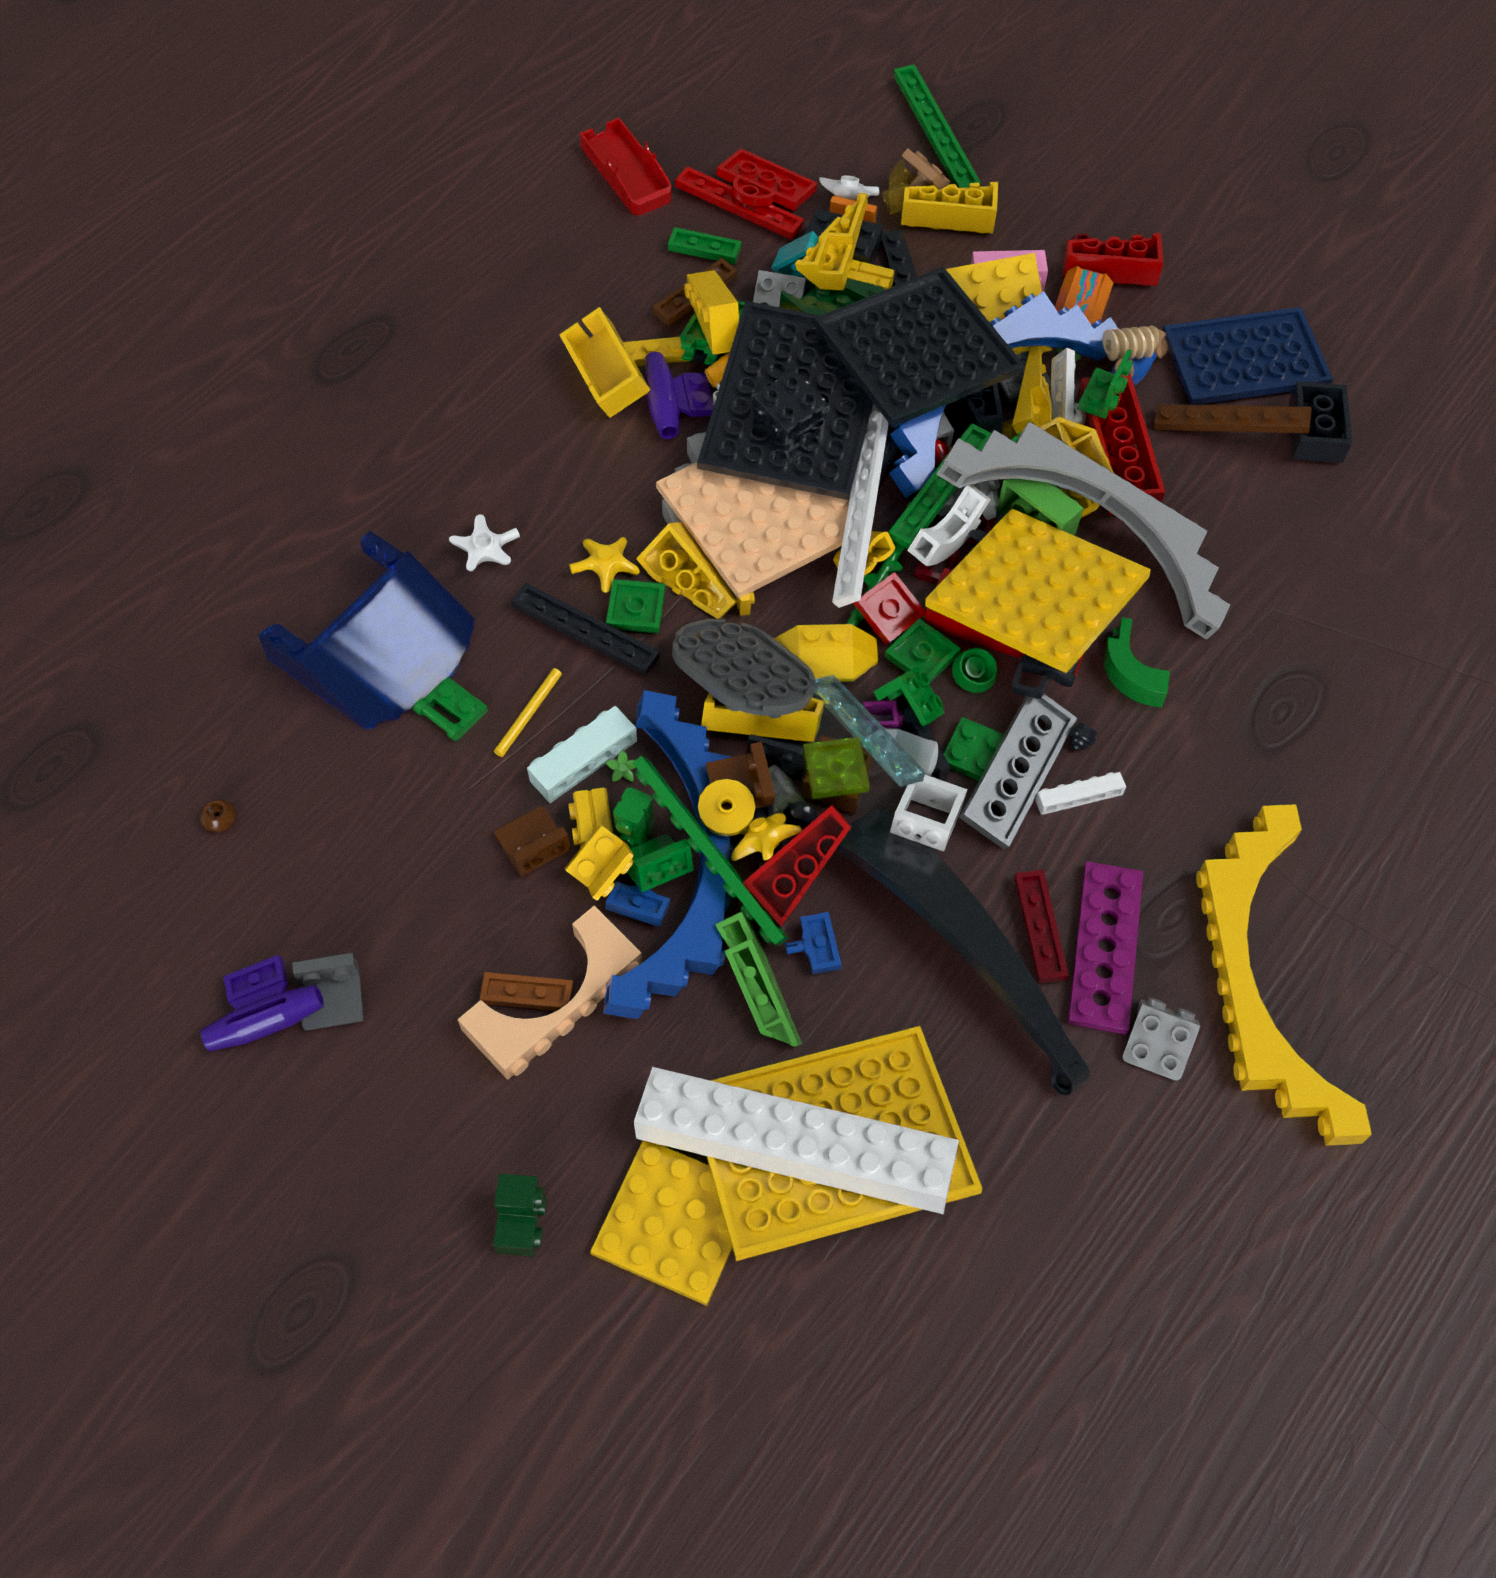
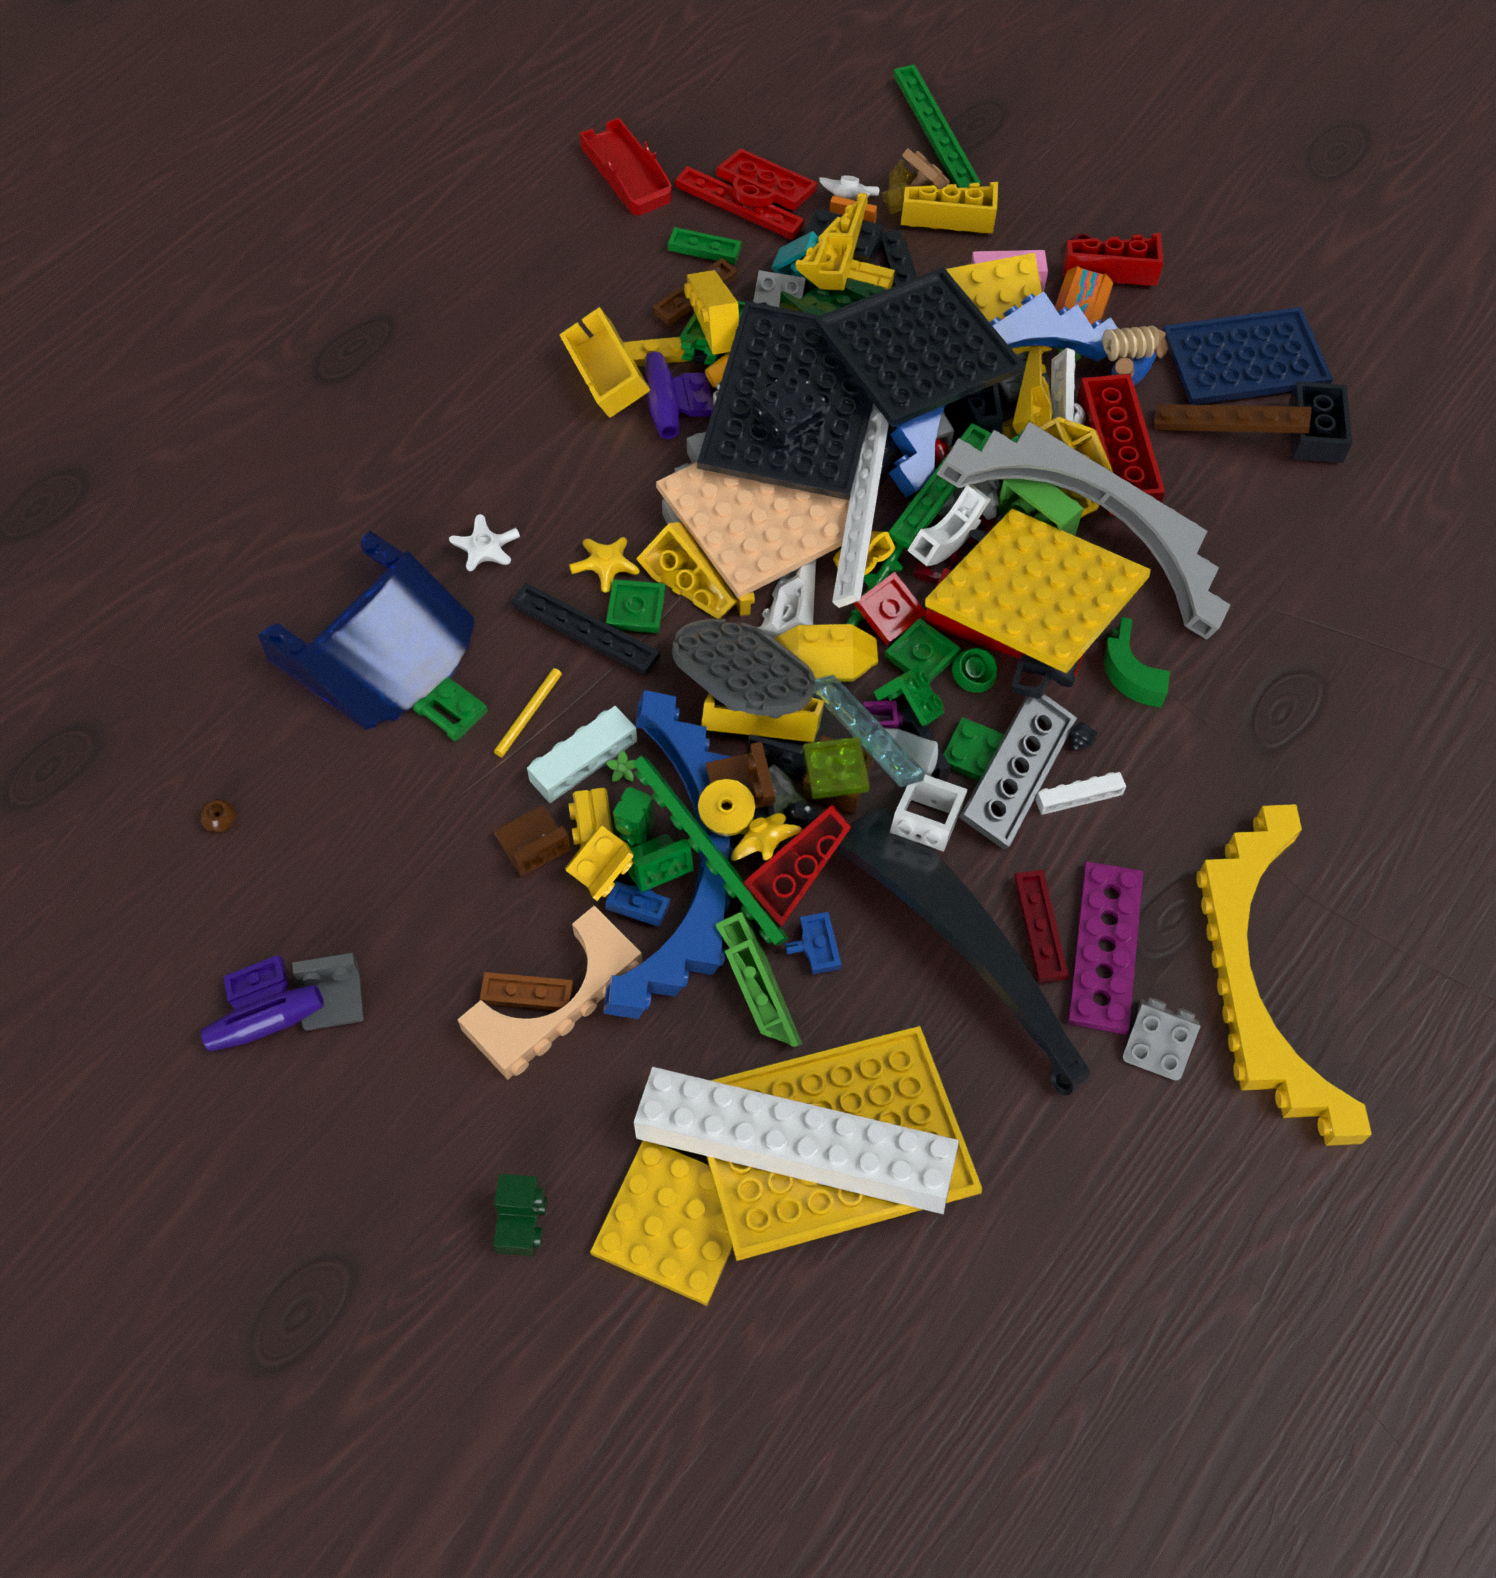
green bracket [1077,349,1133,419] -> none
none -> white wedge [757,559,816,638]

